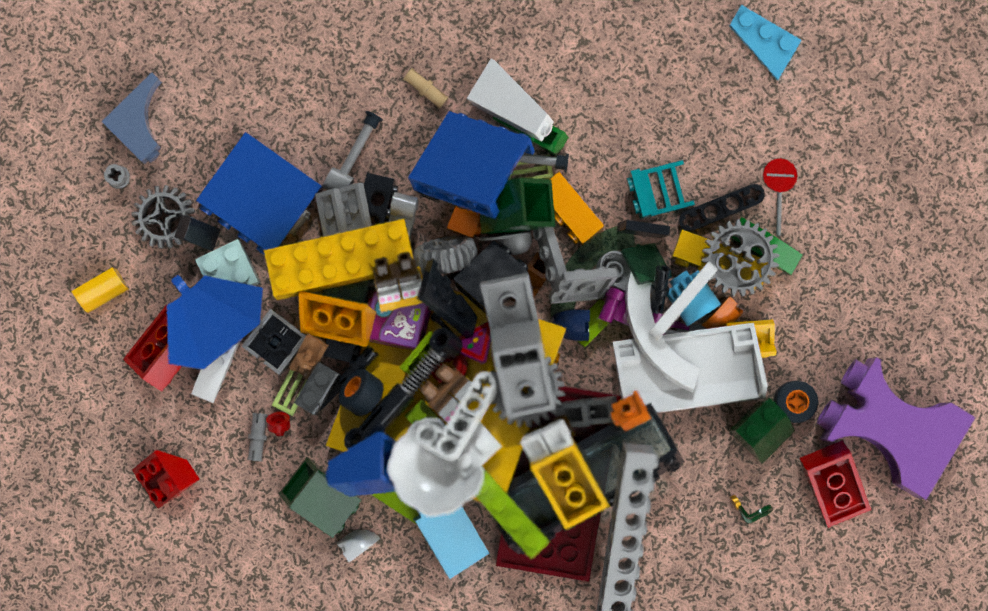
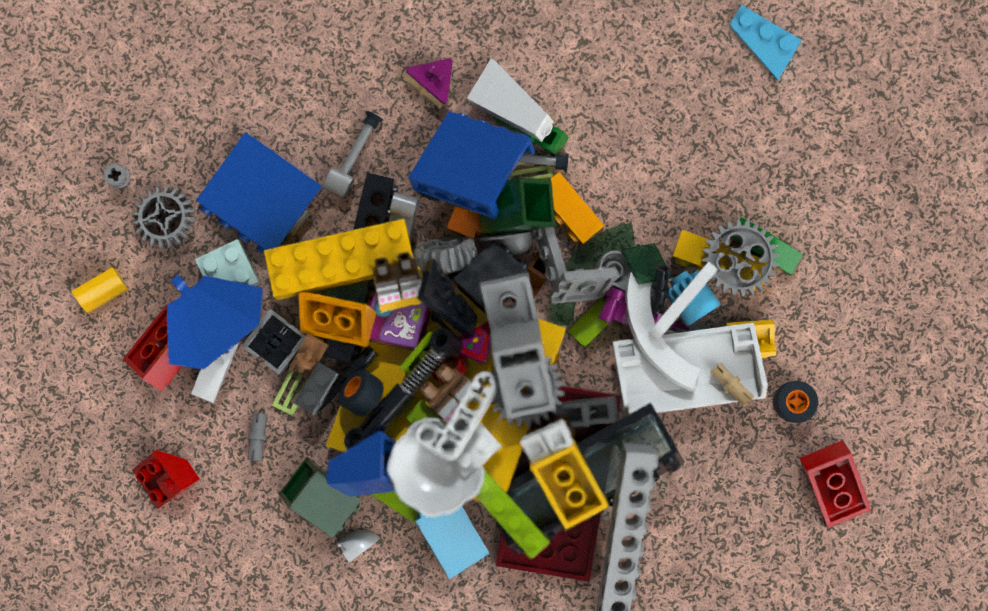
sand blue arch [102,72,162,164] -> none
black slope [174,215,221,251] -> none
red tile [266,412,291,437] -> none
light grey slope [315,183,372,237] -> none
dark blue brick [551,310,590,341] -> none
orange brick [610,390,651,432] -> none
black tile [617,220,670,238] -> none
teal plate [626,160,695,220] -> none
black beam [678,184,765,232] -> none
orange brick [702,296,743,329] -> none
dark green slope [729,397,795,464] -> none
dark green piece [730,494,773,524] -> none
red piece [763,158,798,237] -> none
medium lavender brick [816,357,975,500] -> none
none -> magenta piece [406,58,453,104]
none -> tan pin [710,362,754,407]

